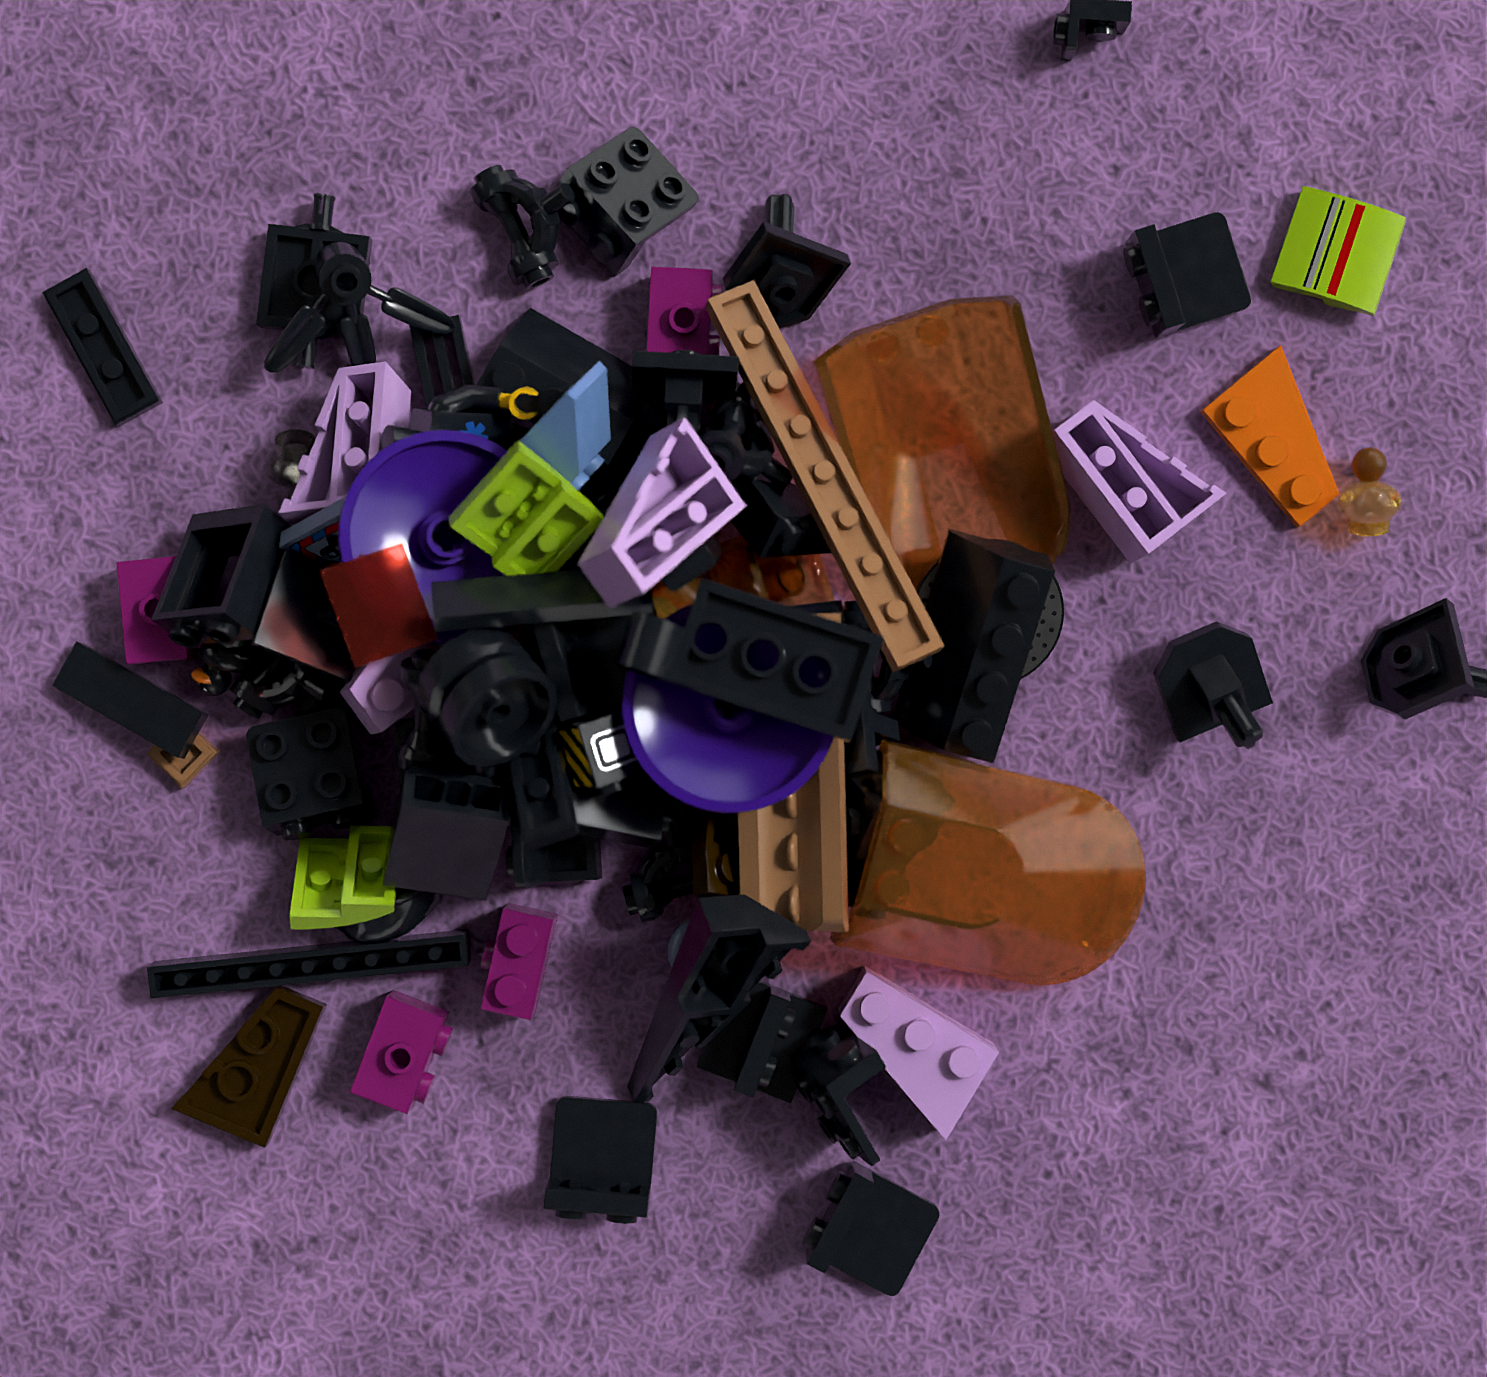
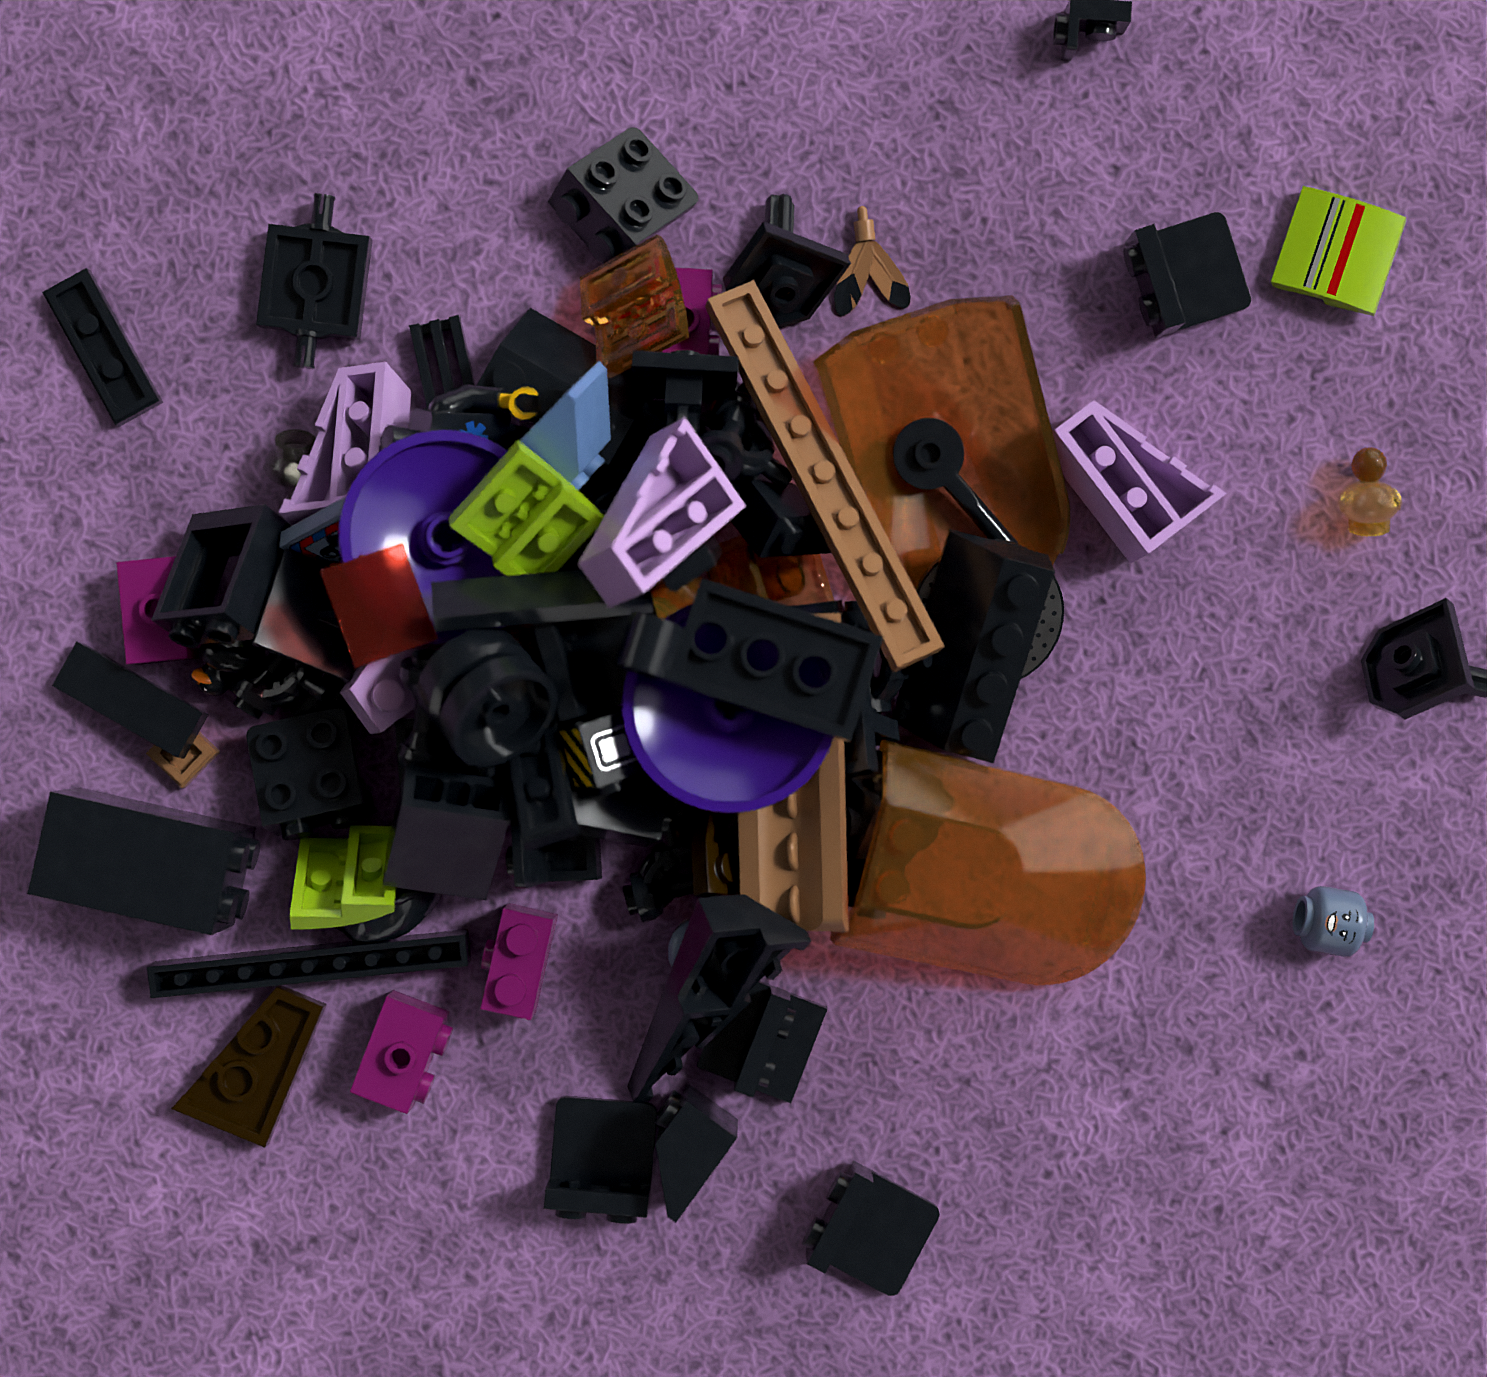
black plant [264,242,455,373] -> none
black piece [470,165,575,289] -> none
black bracket [789,1023,886,1167] -> none
lavender wedge [838,965,999,1140] -> none
black piece [1153,621,1273,749] -> none
orange wing [1200,345,1339,528] -> none
none -> black brick [27,787,260,935]
none -> clear orange slope [580,234,689,378]
none -> black slope [654,1084,738,1223]
none -> medium nougat piece [834,206,911,316]
none -> black piece [892,418,1018,544]
none -> sand blue head [1292,886,1374,957]

